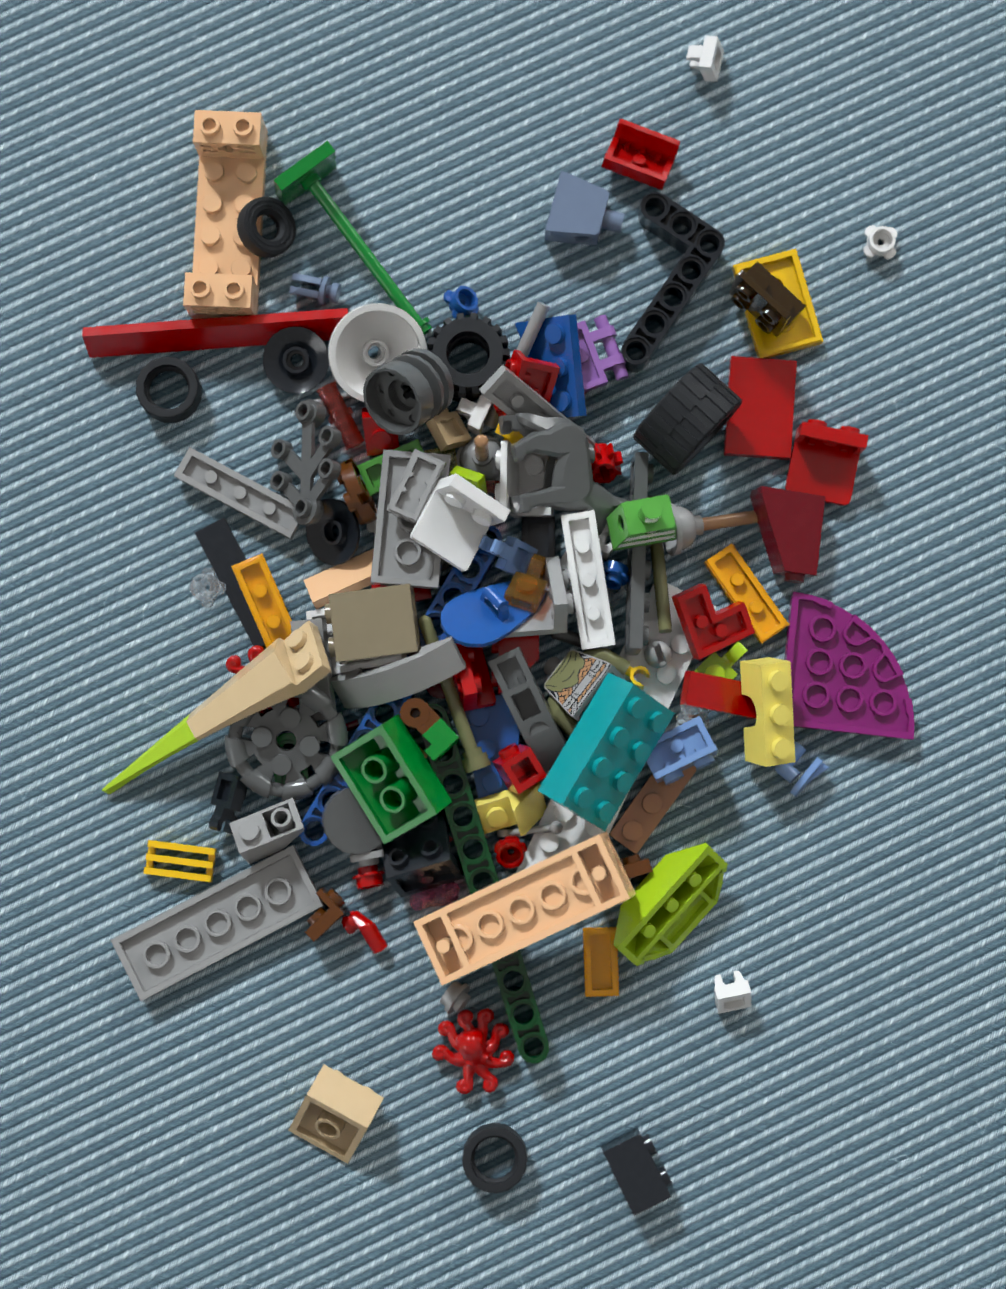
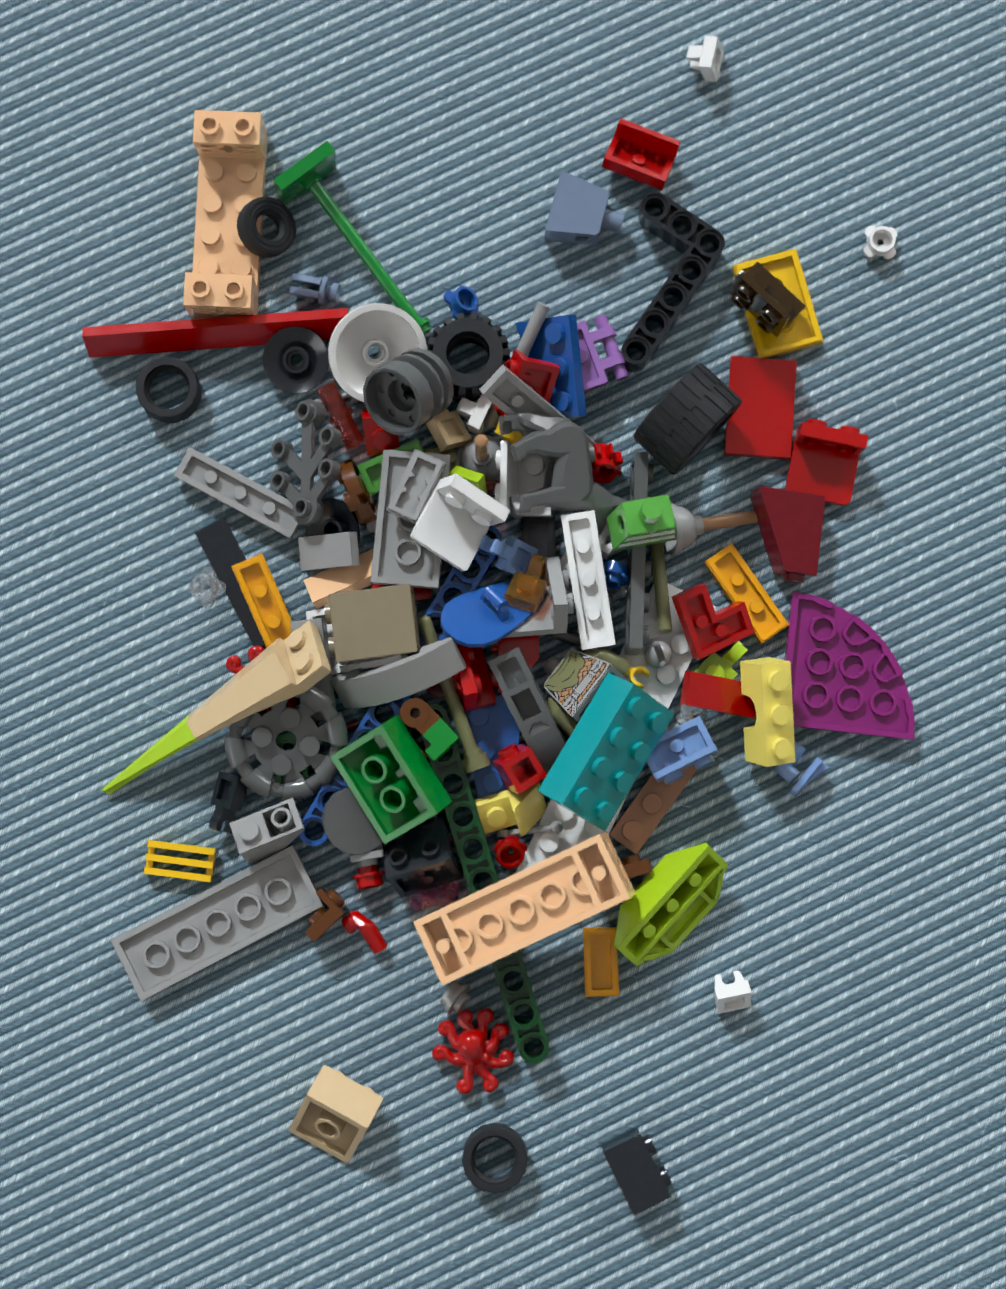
none -> light grey tile [298,532,360,571]

